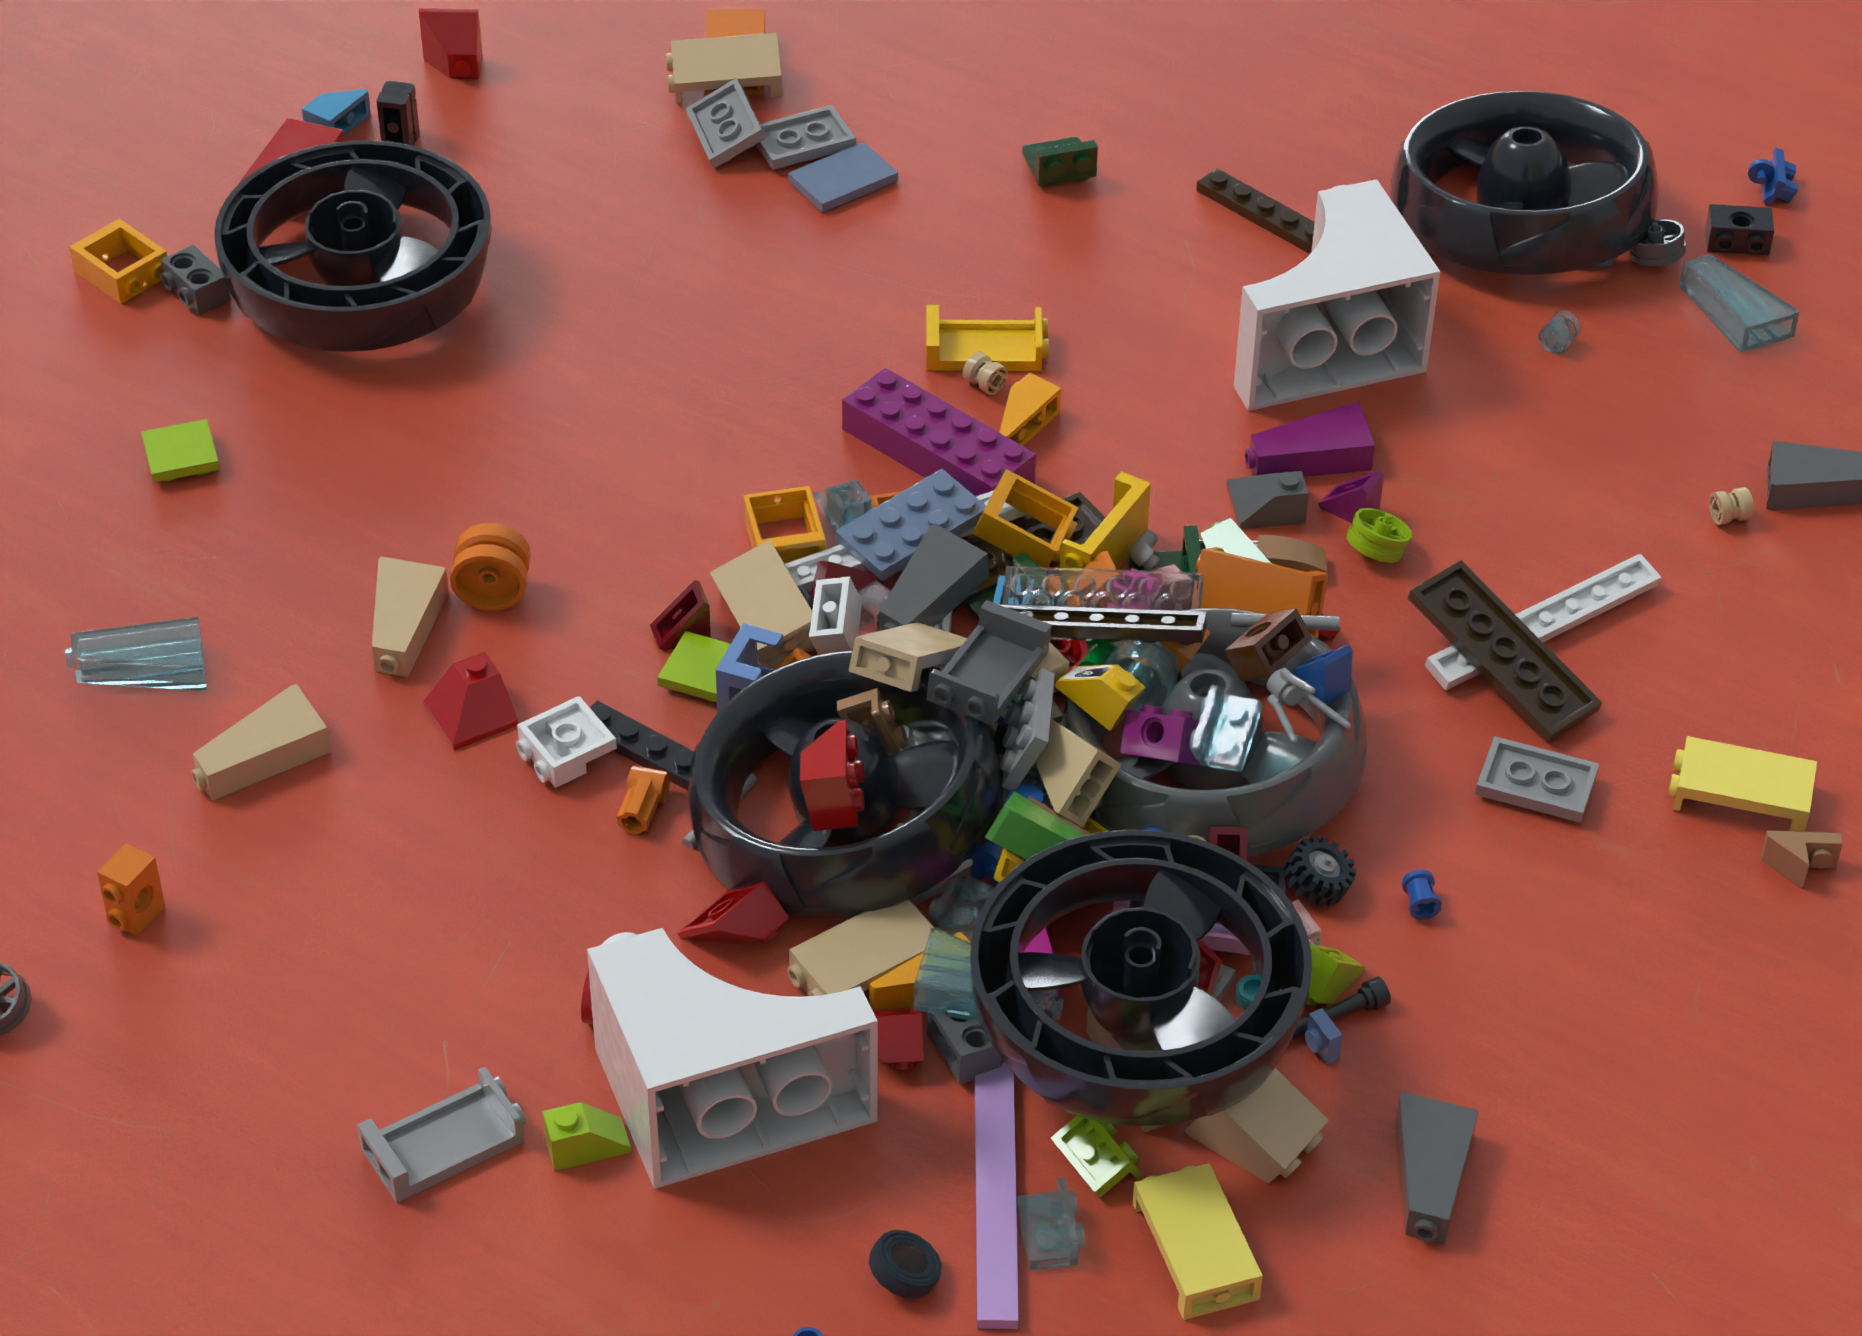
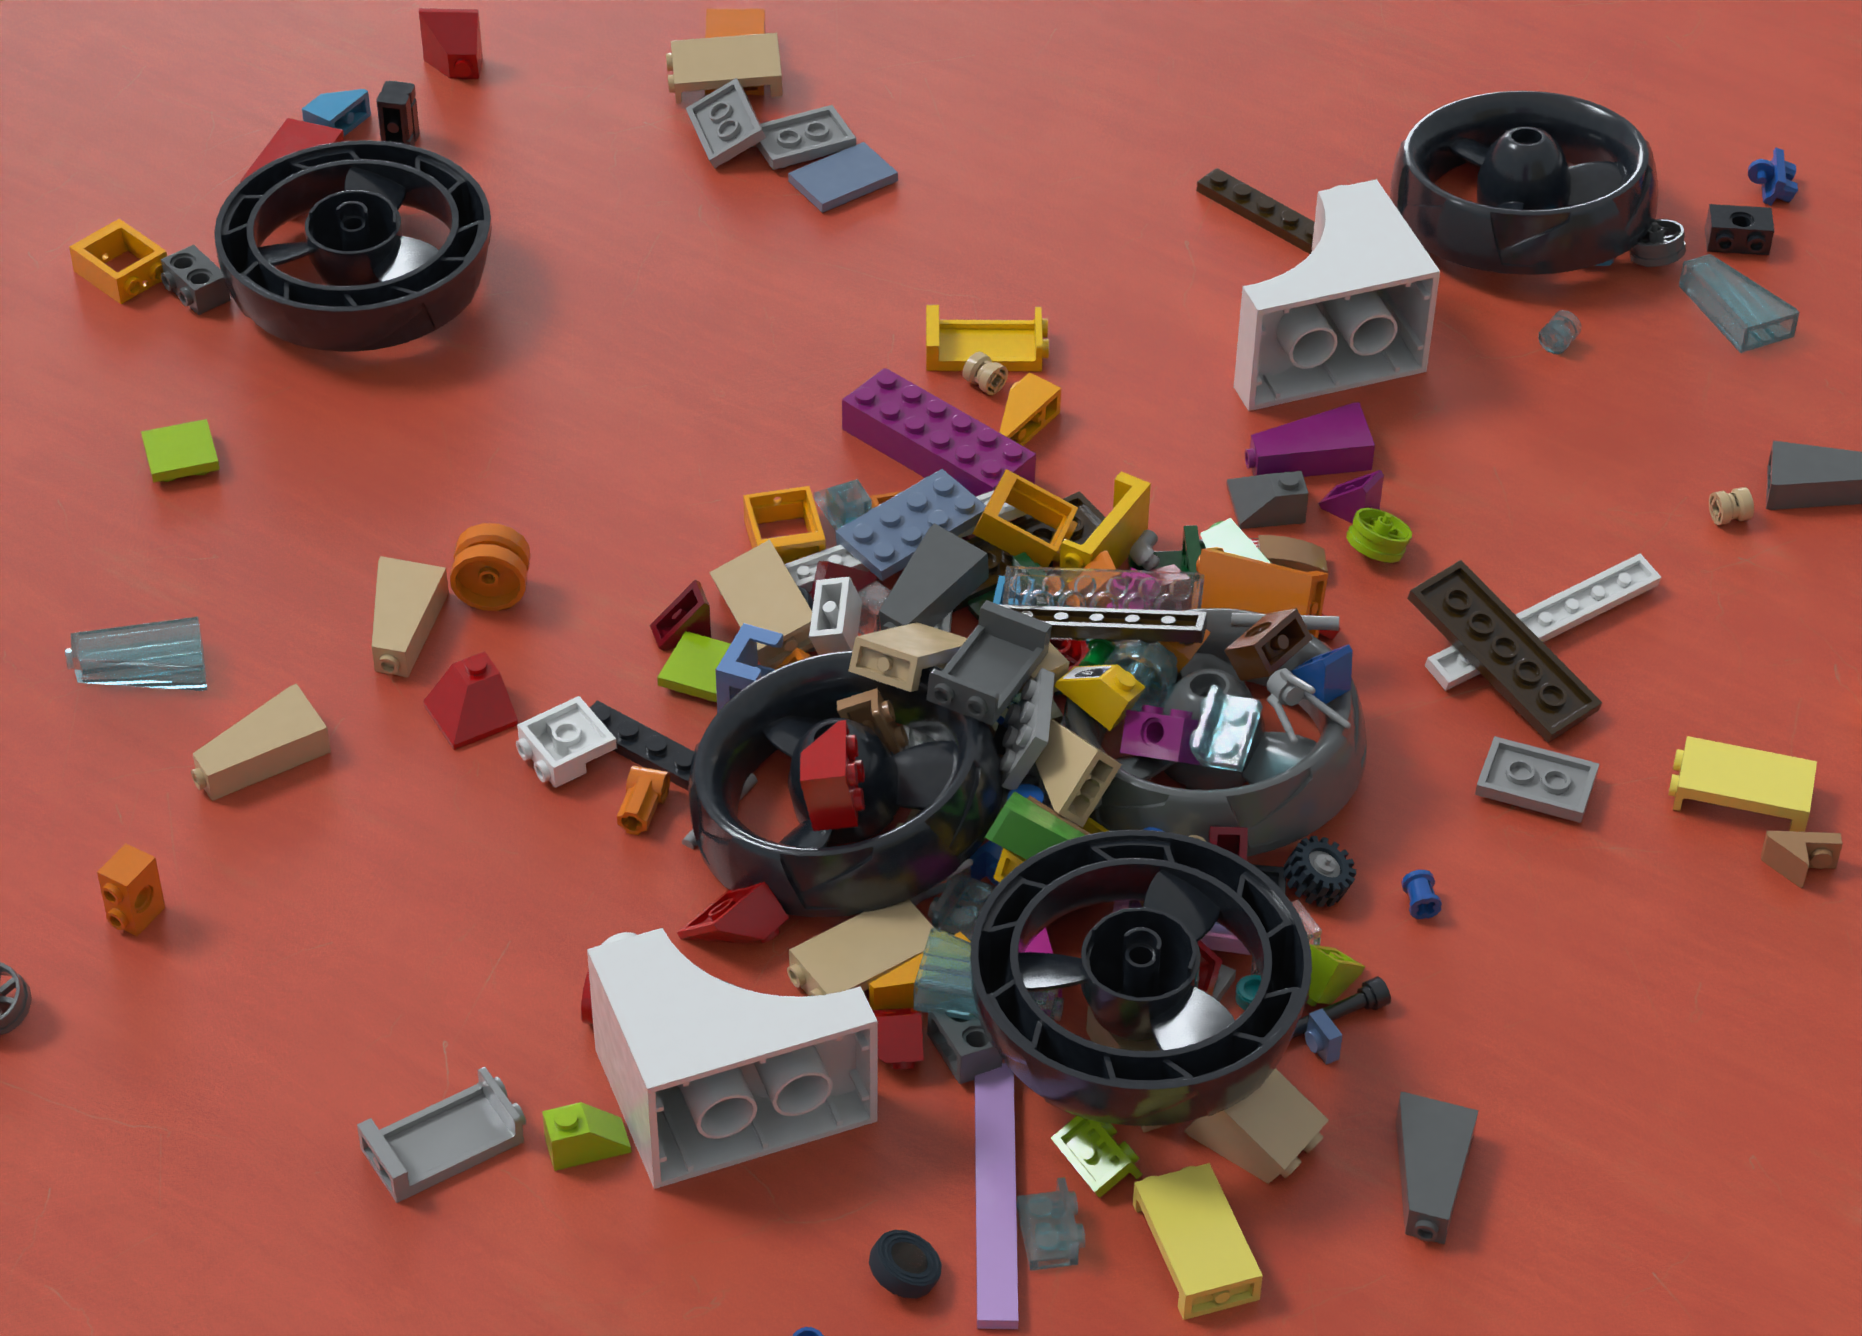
bracket [1022,137,1098,186] -> none

